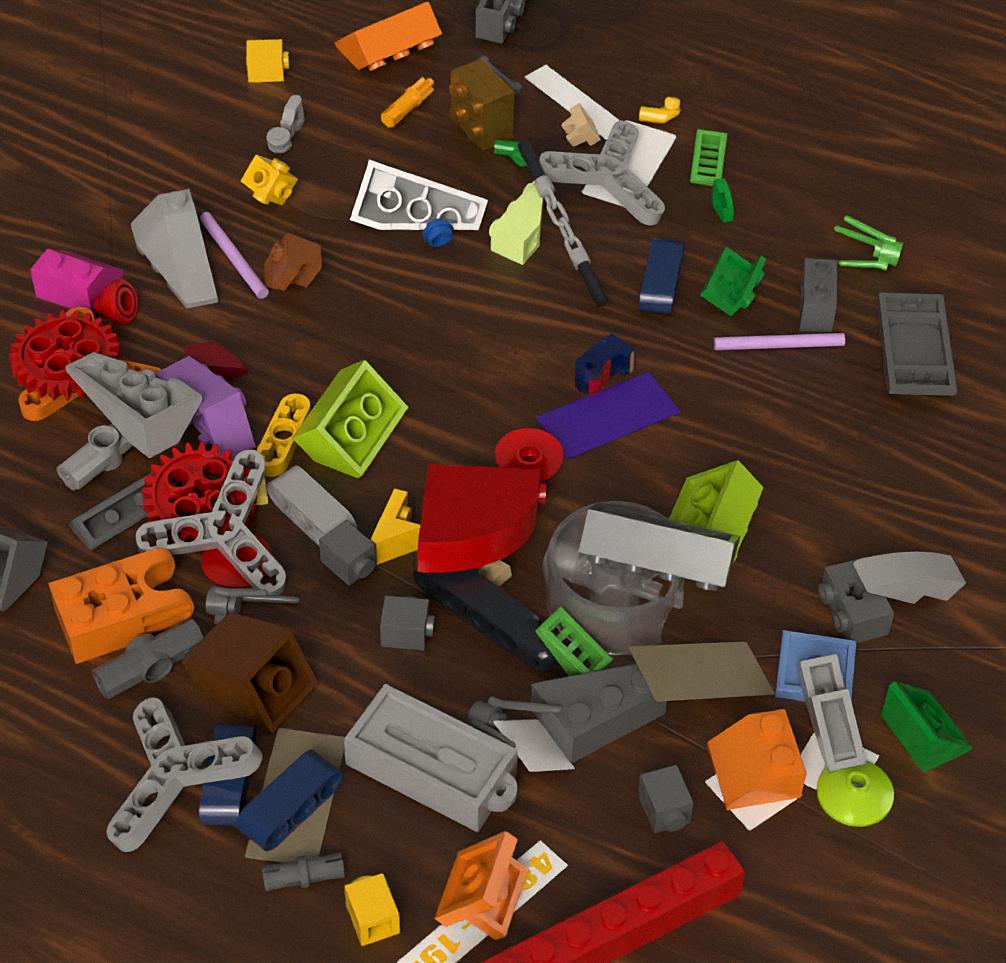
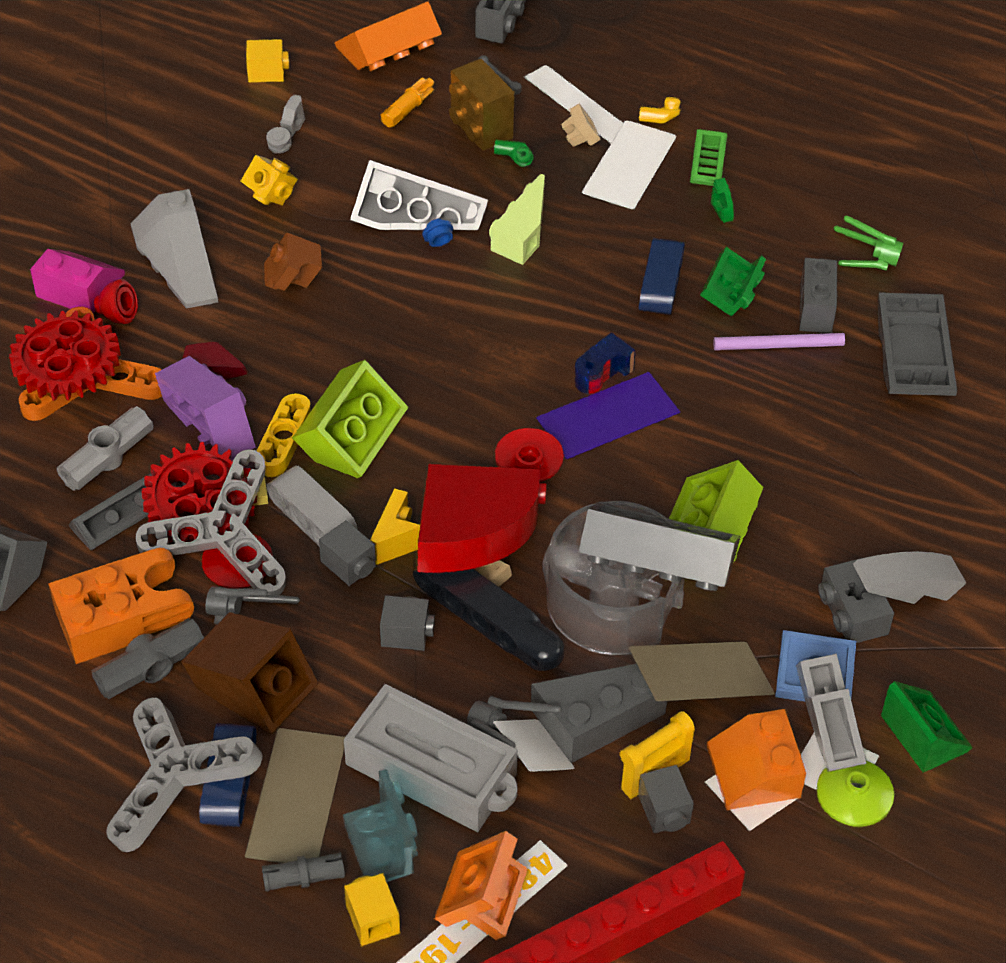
light grey wedge [65,352,202,458] -> none
lavender bar [200,212,269,299] -> none
dark blue beam [236,750,343,852] -> none
piece [517,140,608,307] -> none
bright green slope [535,606,613,677] -> none
light grey piece [539,121,665,225] -> none
none -> clear light blue bracket [343,769,418,882]
none -> yellow plate [620,711,694,799]

